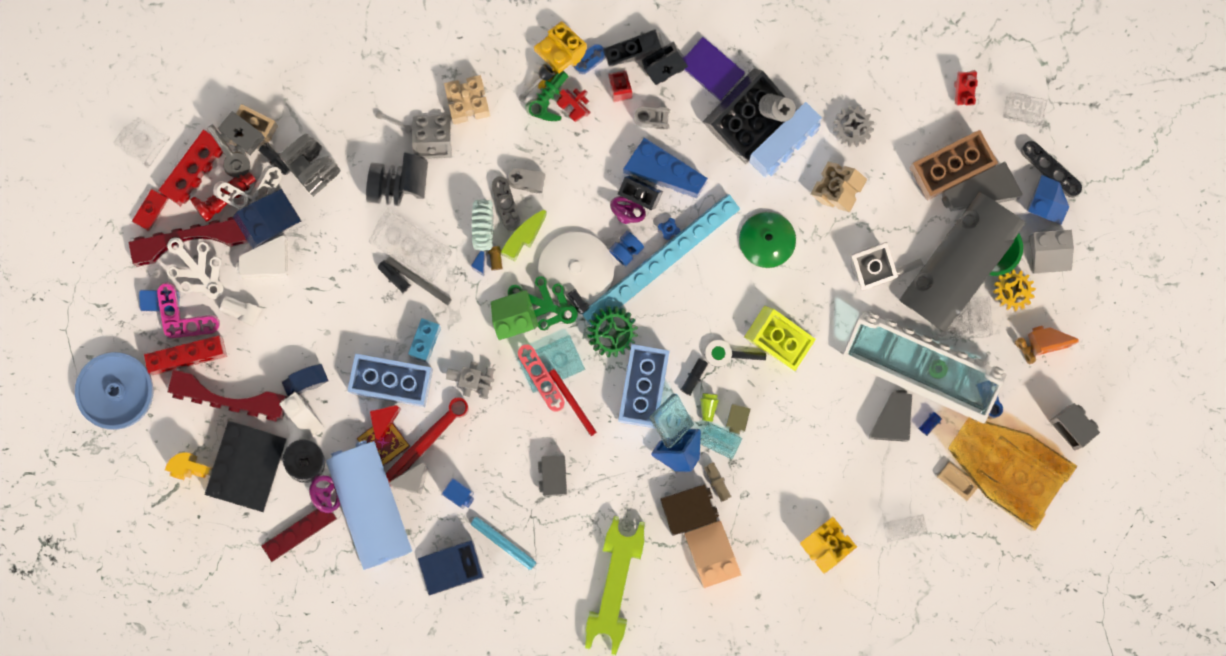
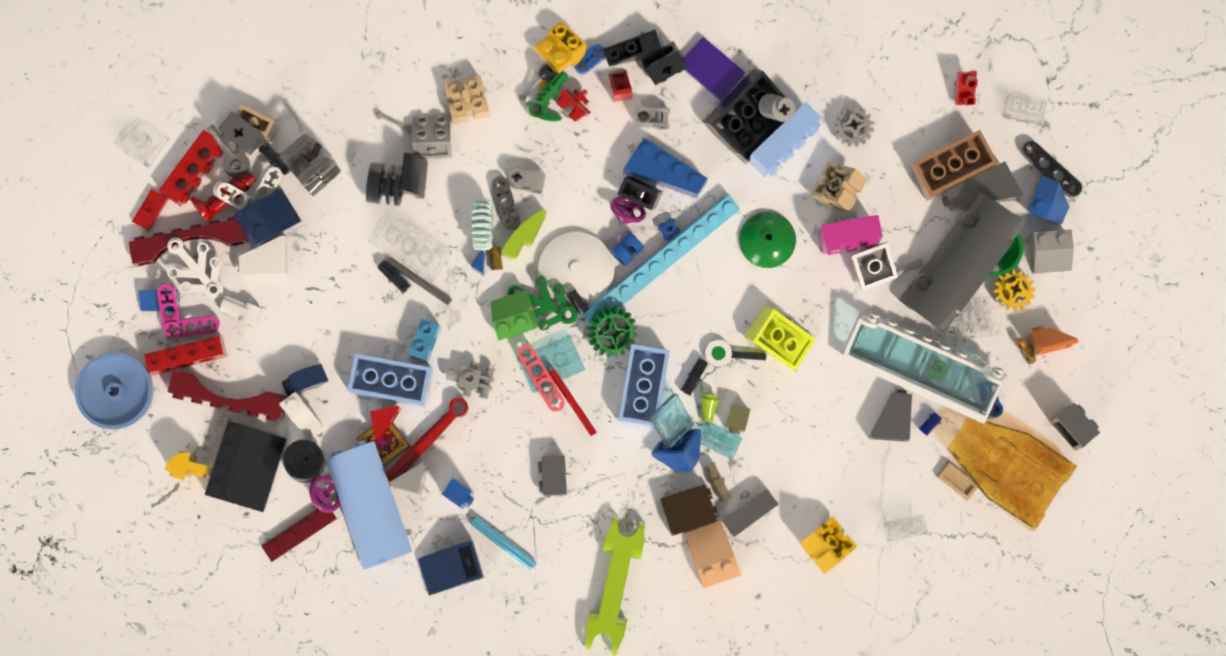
none -> dark grey beam [723,489,779,537]
none -> dark pink brick [818,215,883,256]

